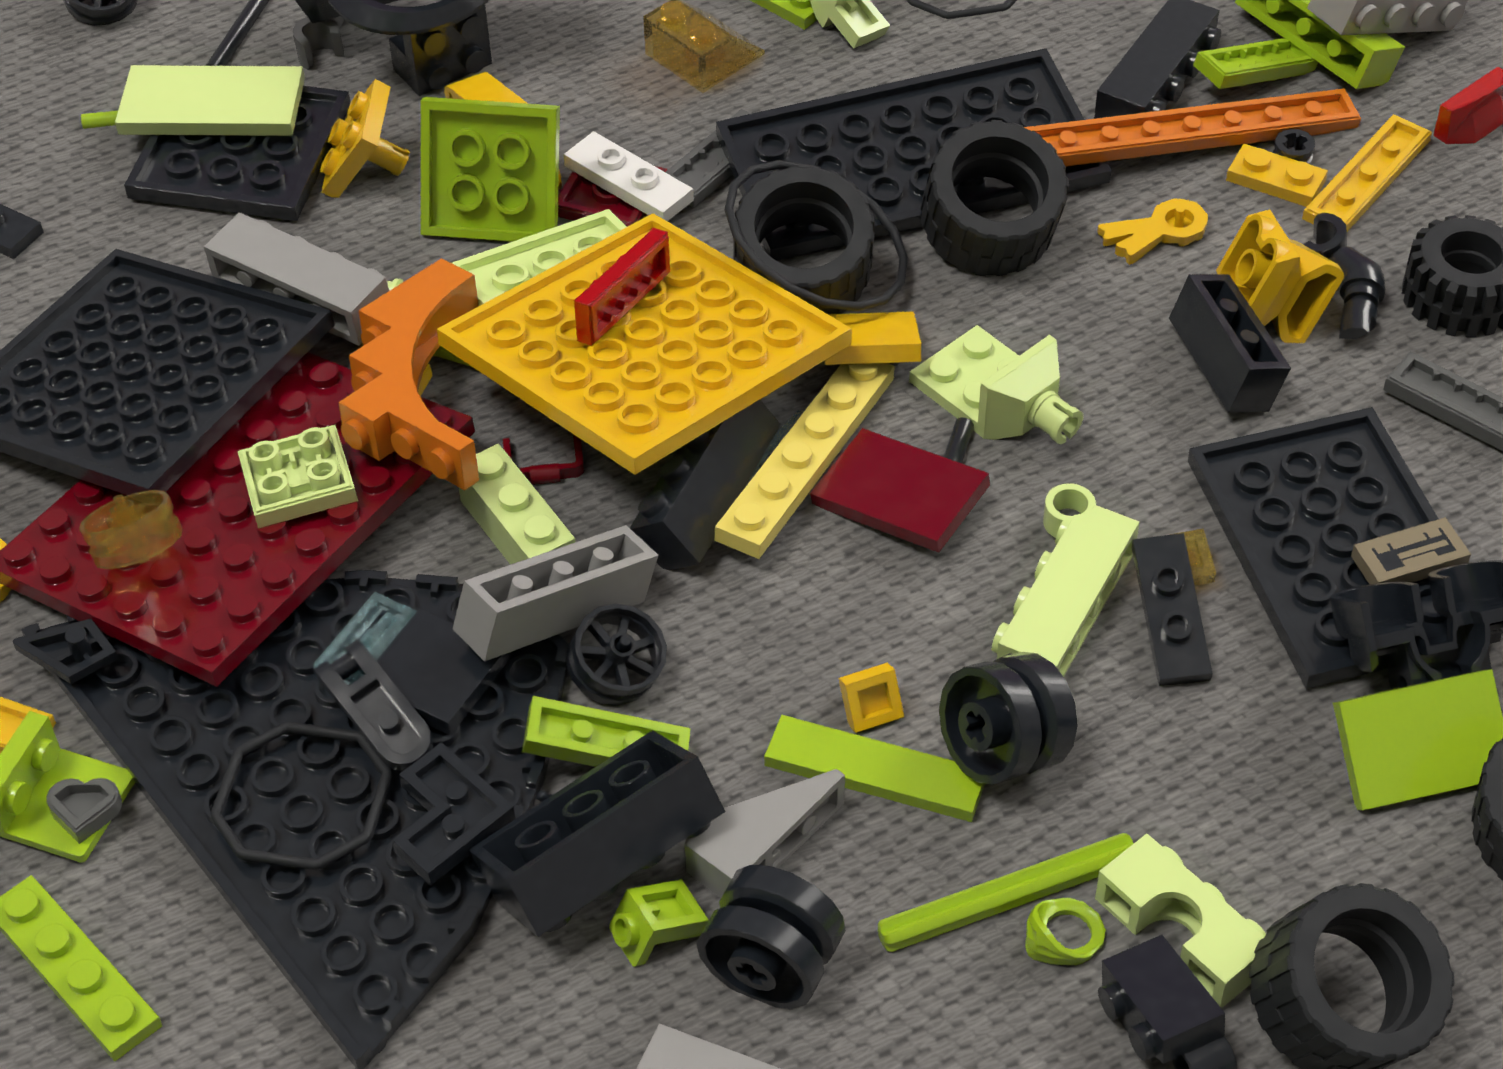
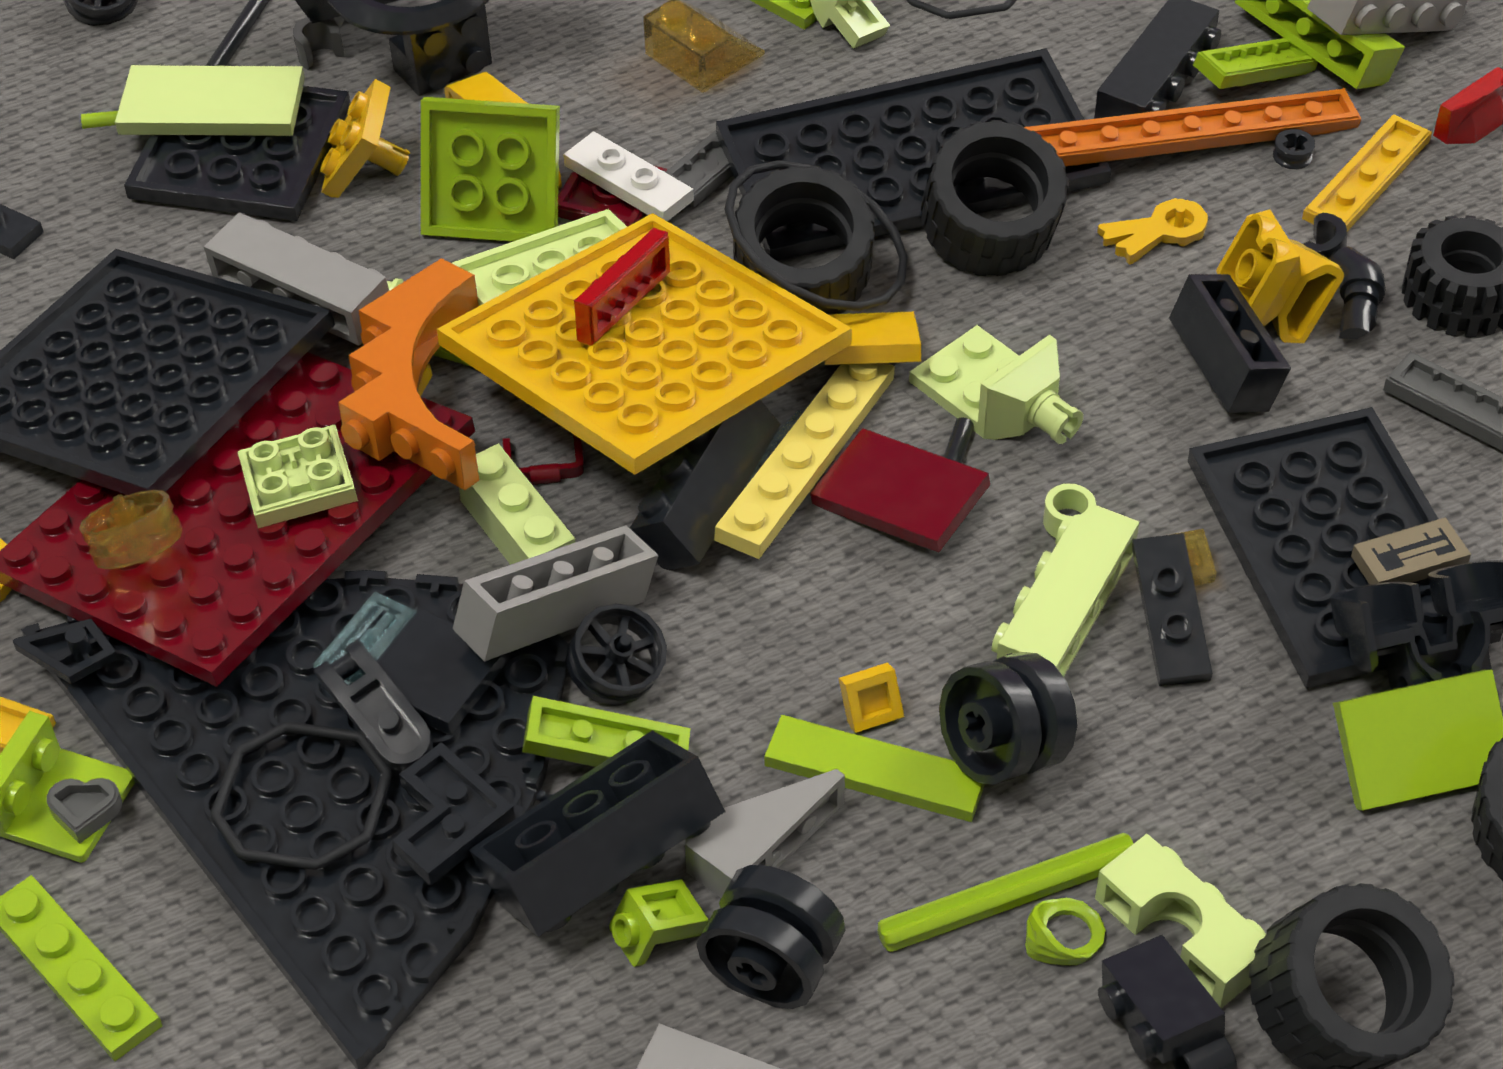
yellow plate [1226,144,1328,207] -> none

